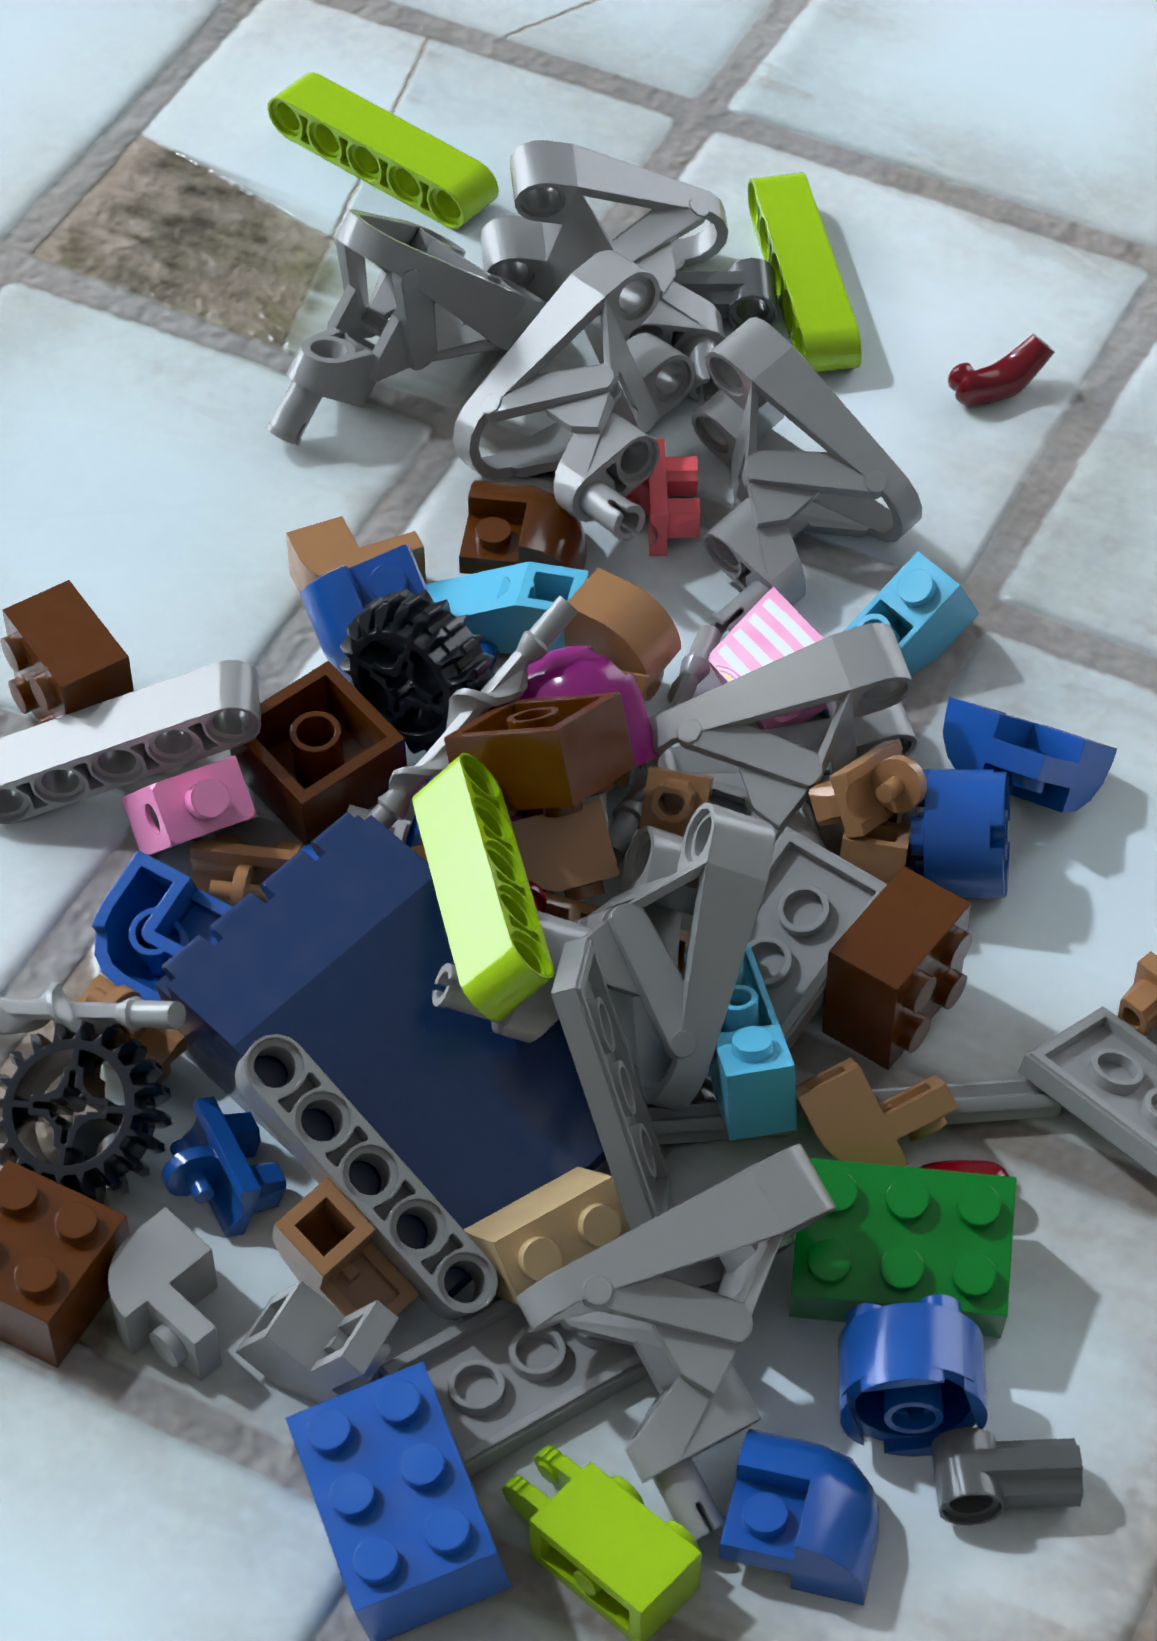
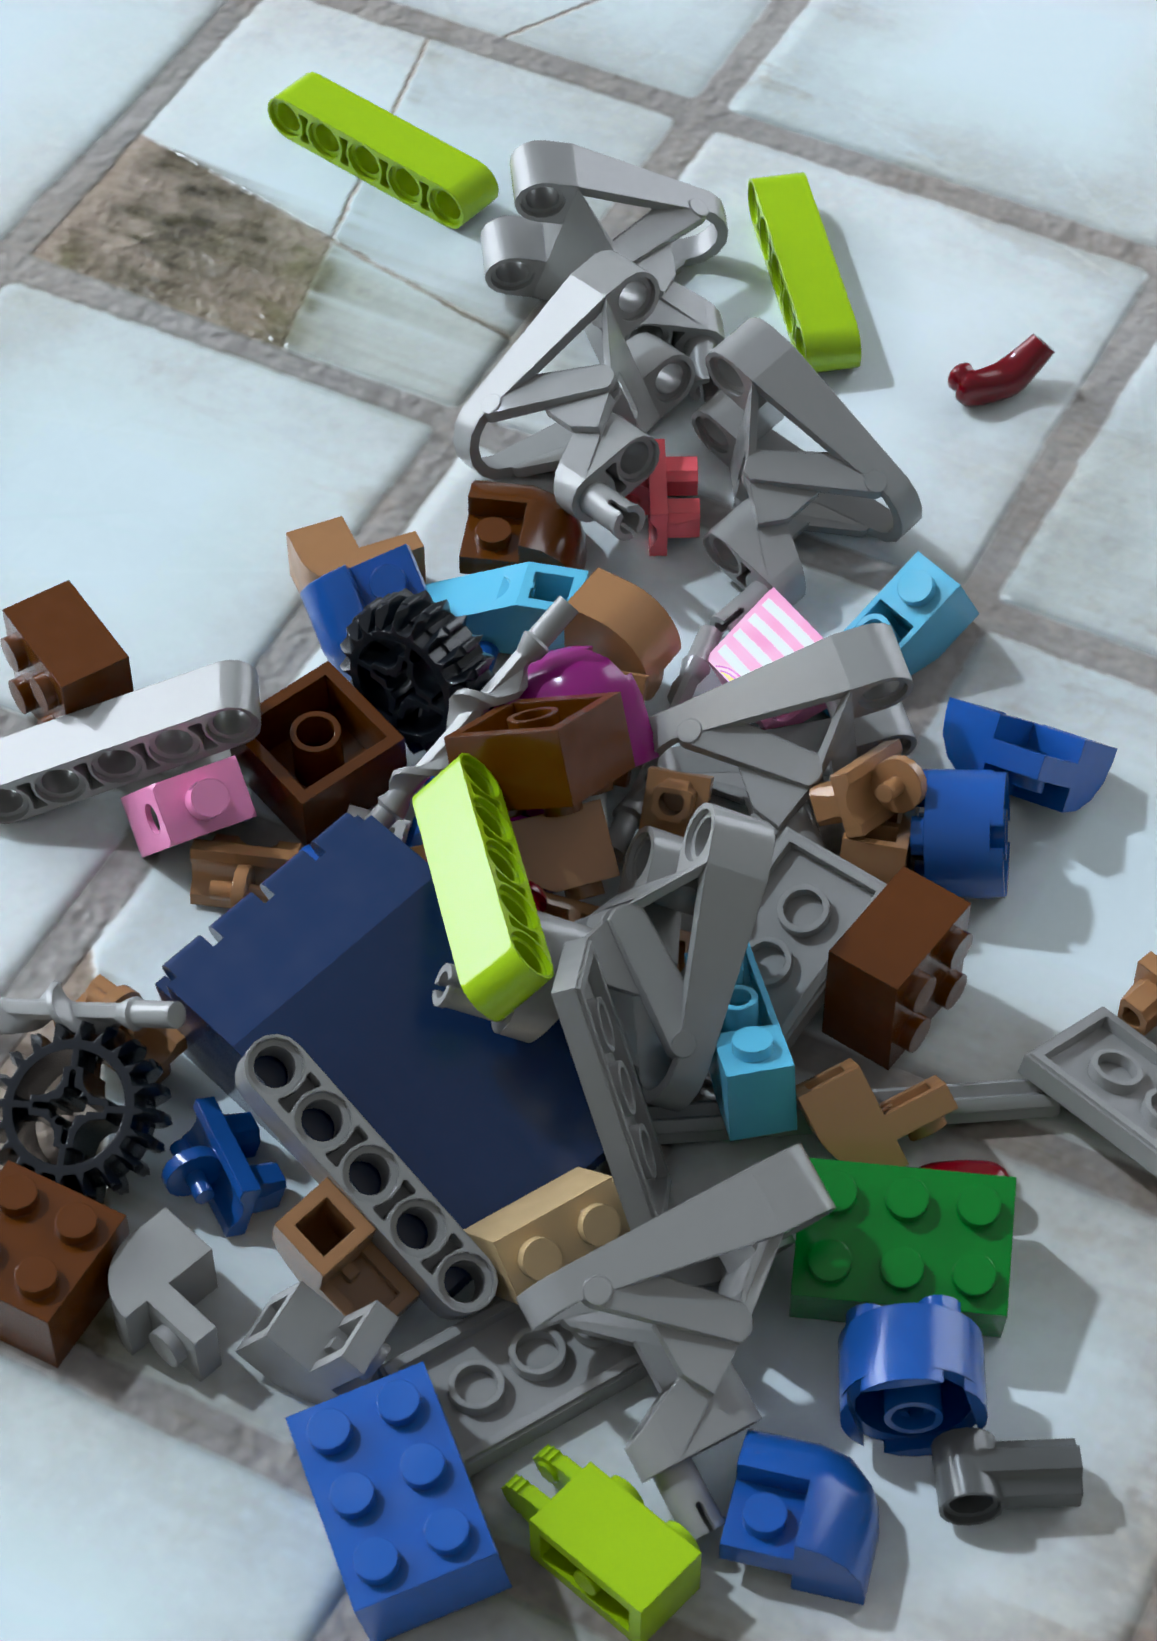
blue brick [91,850,233,1001] -> none
light grey connector [266,209,546,446] -> none
dark grey piece [673,258,778,329] -> none

